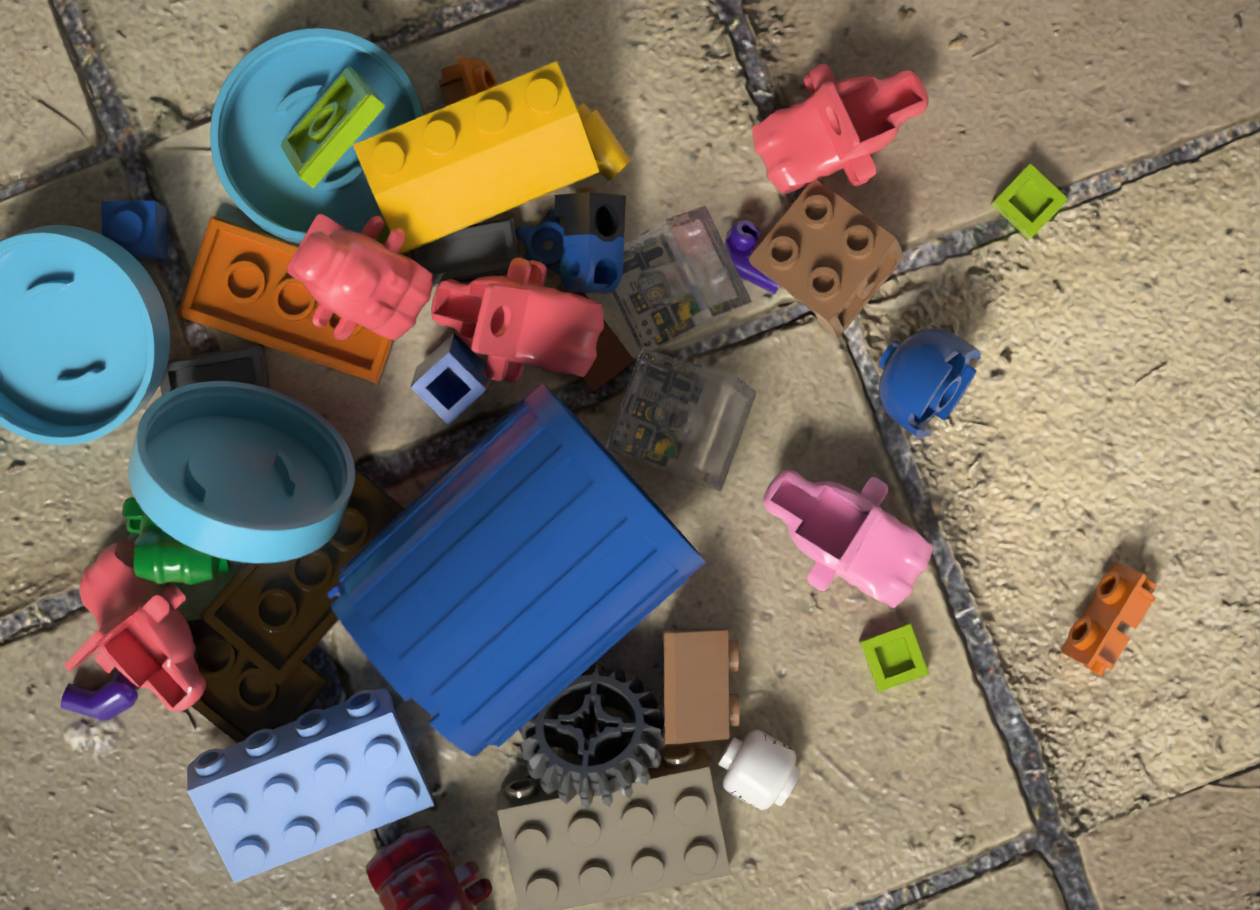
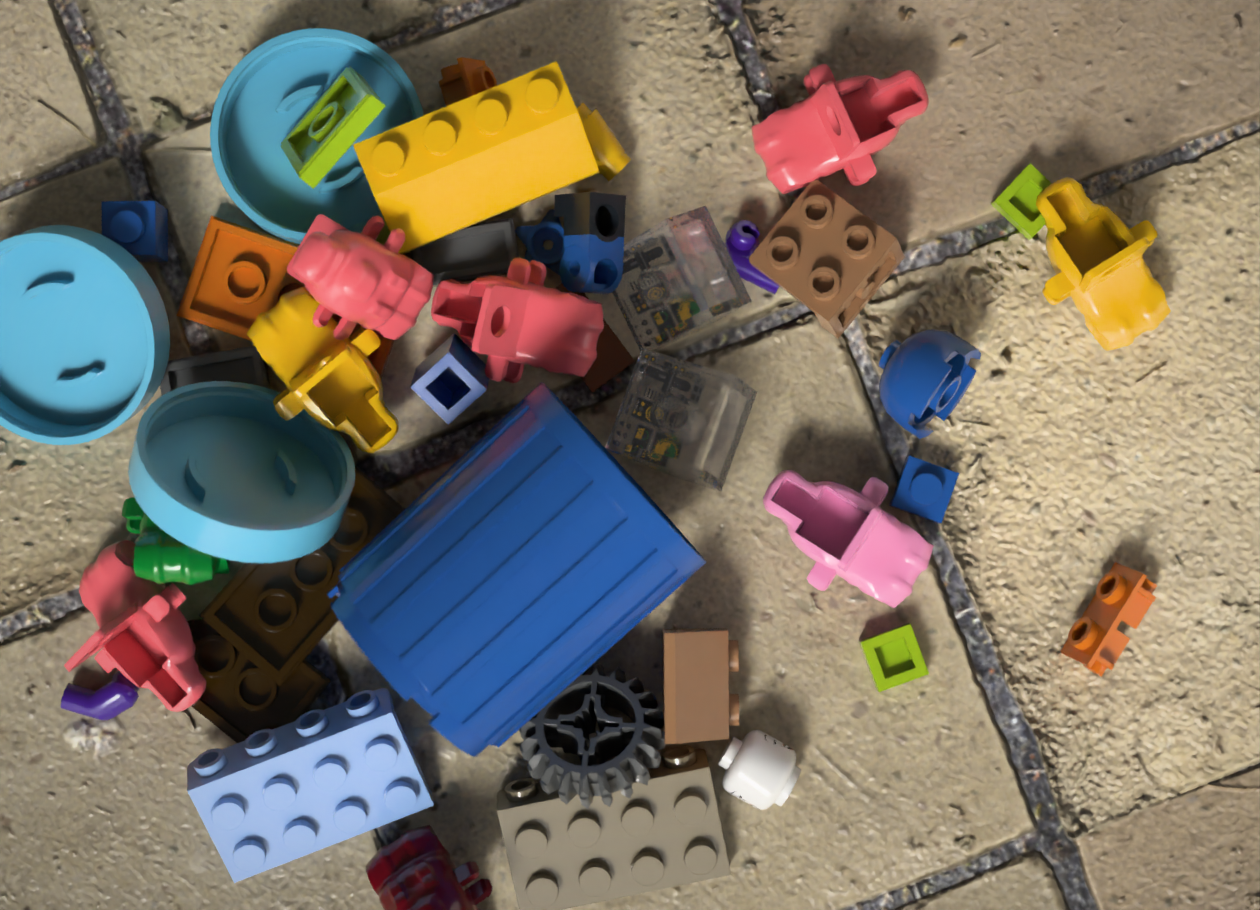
none -> yellow piece [246,286,399,453]
none -> blue plate [889,455,959,524]
none -> yellow piece [1036,177,1171,351]

